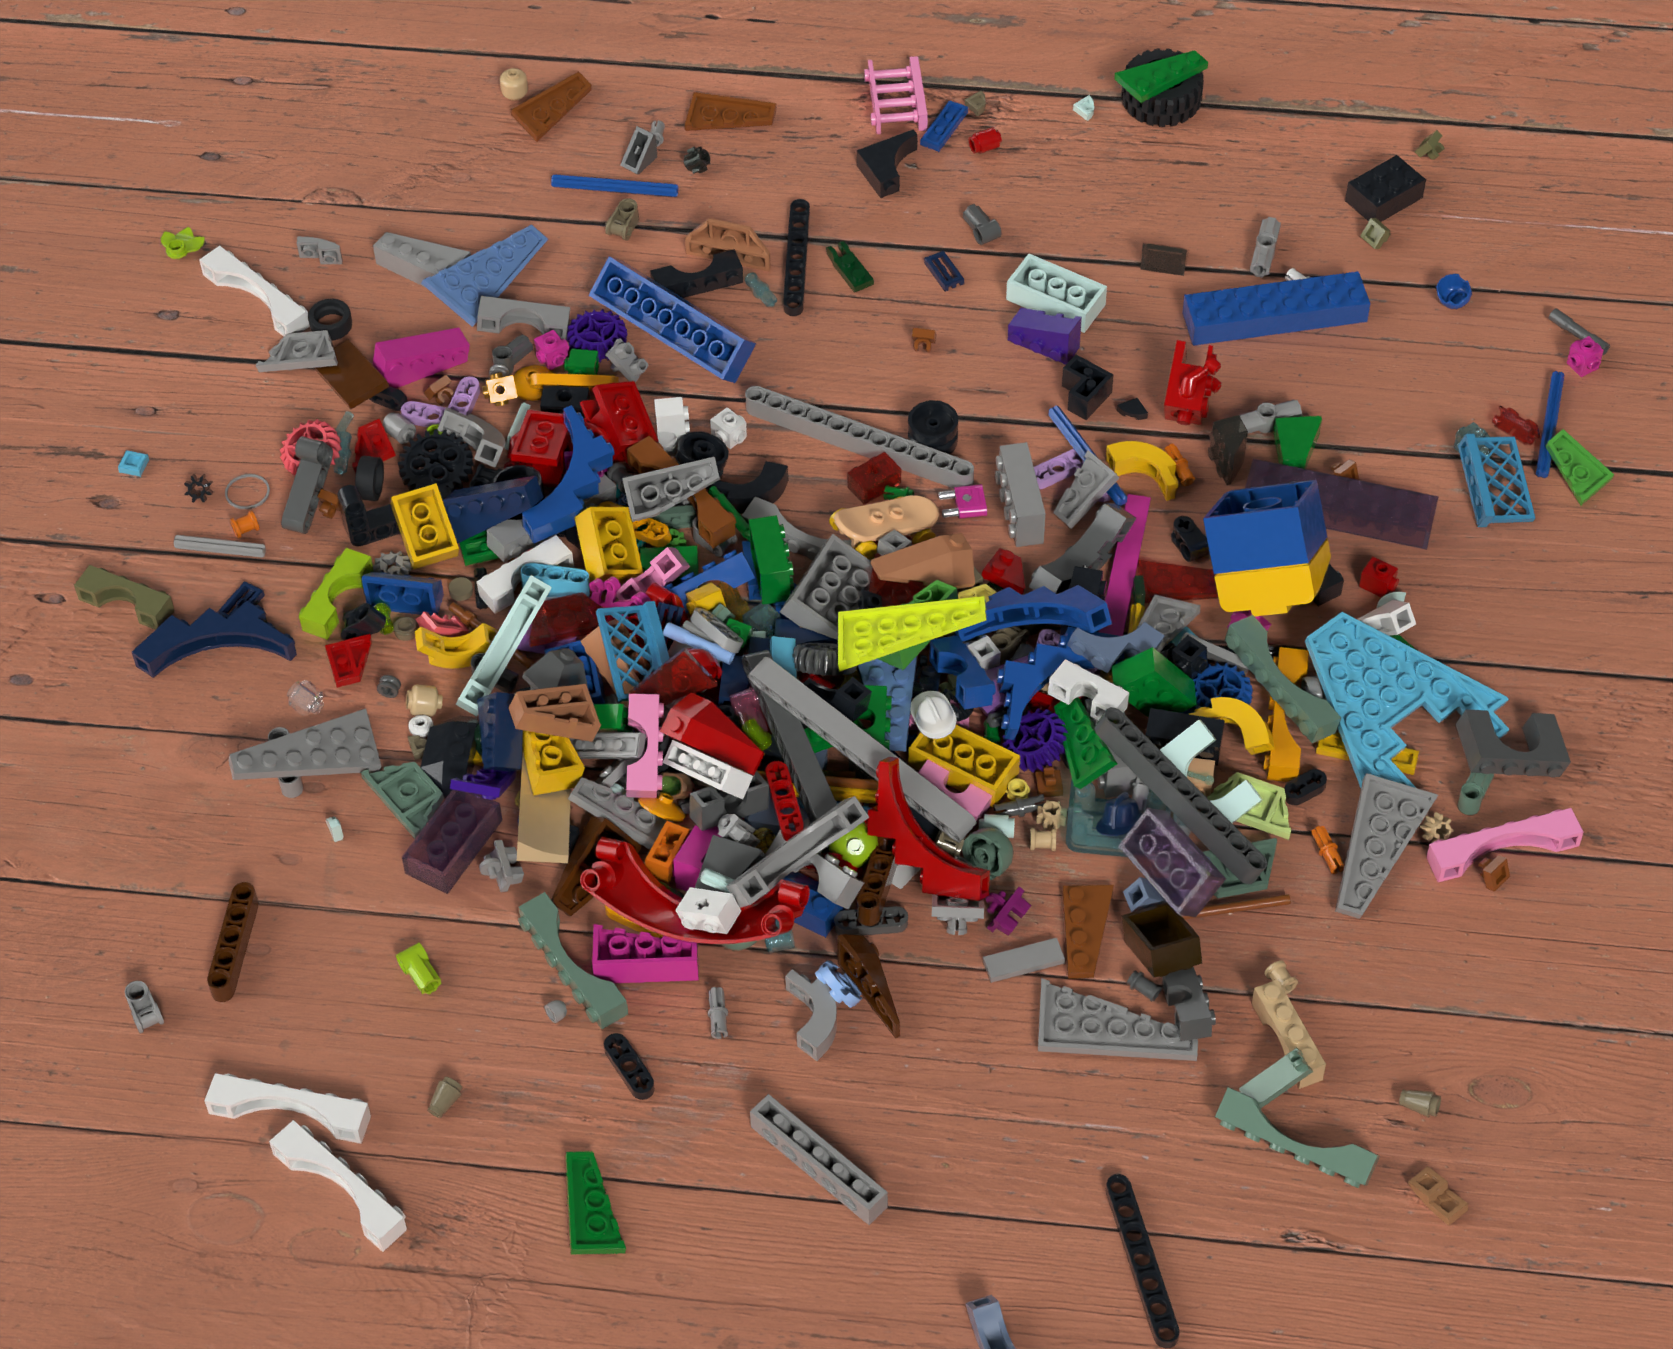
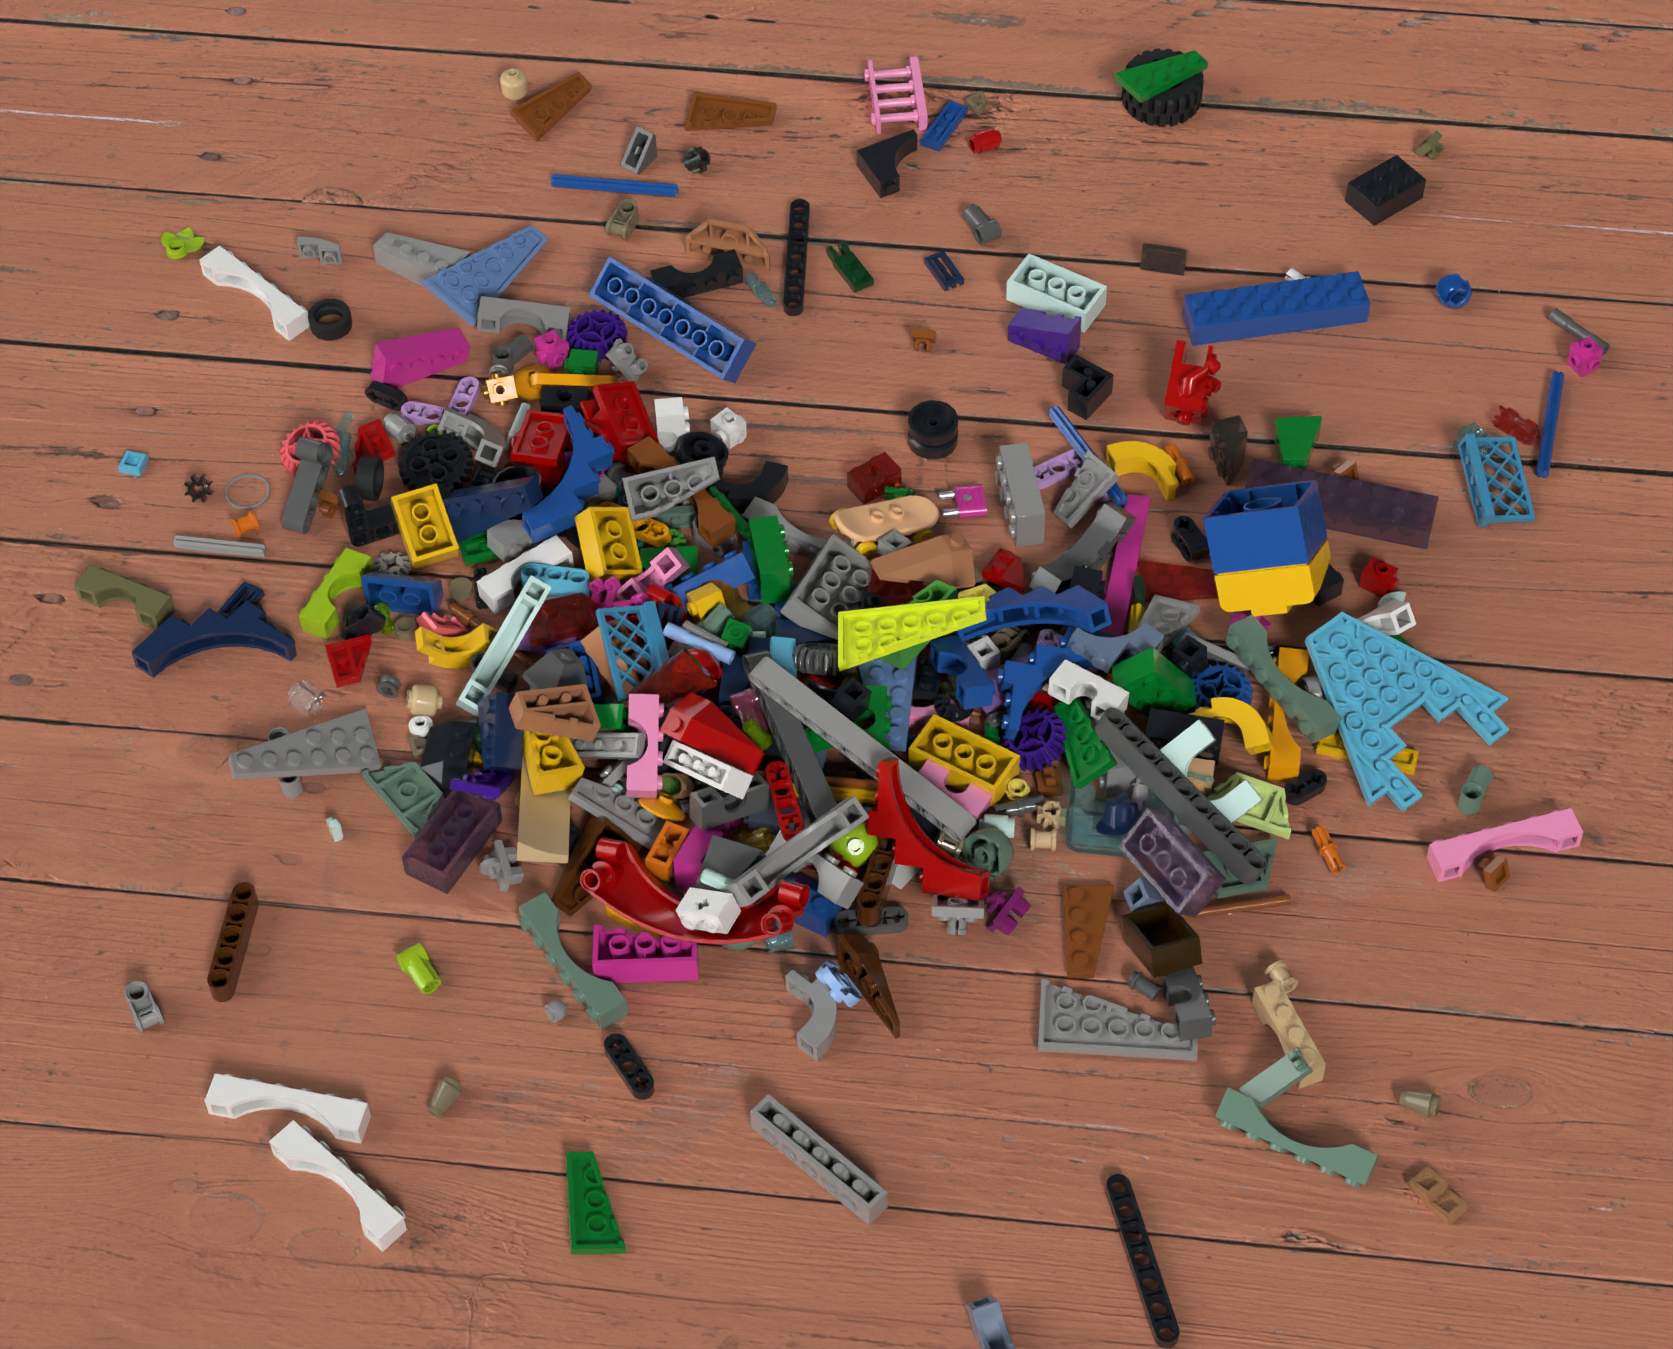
light grey wing [256,330,338,372] -> none
reddish brown tile [314,339,389,410] -> none
dark orange tile [424,375,454,405] -> none
light grey pin [650,120,665,147] -> none
light grey beam [690,608,744,653] -> none
light grey axle [707,987,728,1039] -> none
light grey hips [718,814,760,848] -> none
light grey beam [745,386,974,489] -> none
white piece [910,691,957,739] -> none
light grey tile [983,938,1065,983] -> none
light aqua tile [1073,95,1094,121] -> none
black tile [1117,398,1148,420] -> none
light grey piece [1230,400,1302,436] -> none
light grey piece [1250,217,1281,278] -> none
light grey wing [1335,773,1438,919] -> none
olive tile [1360,218,1391,249] -> none
tan gear [1420,812,1454,843] -> none
dark grey arch [1456,709,1571,777] -> none
bright green wing [1545,429,1614,506] -> none

